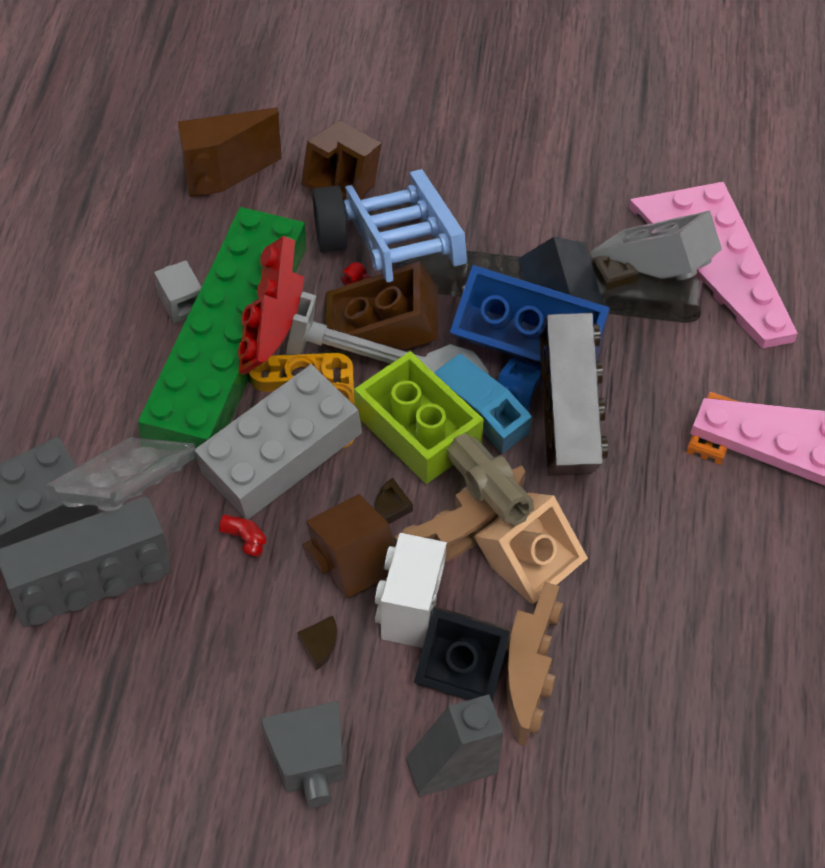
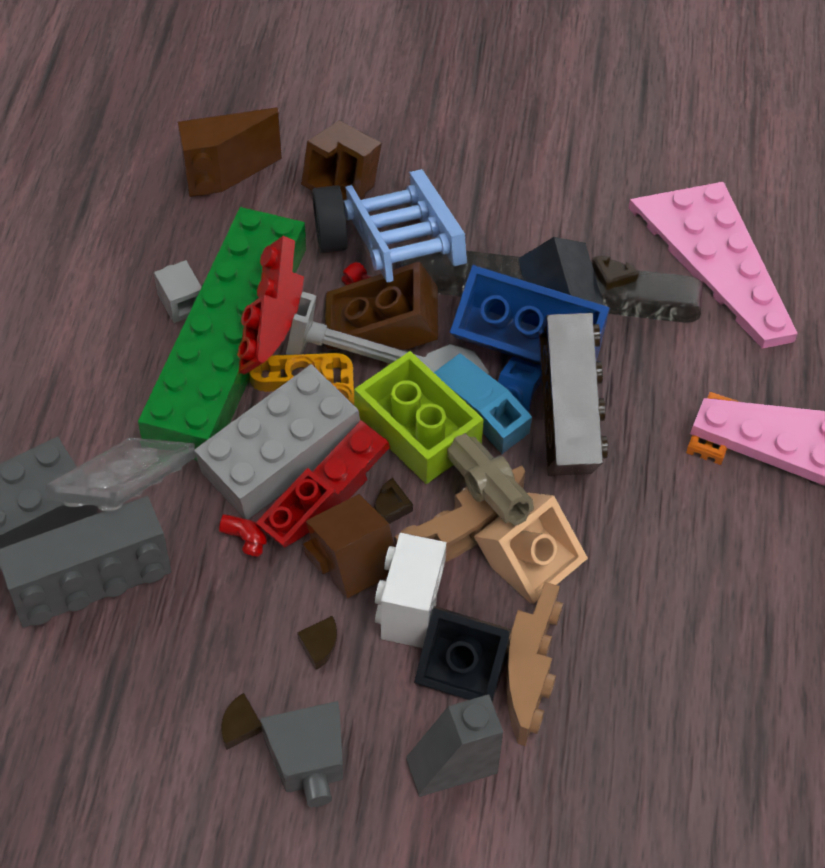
light grey slope [591,211,722,280] -> none
none -> dark brown tile [221,693,262,750]
none -> red slope [256,420,390,548]

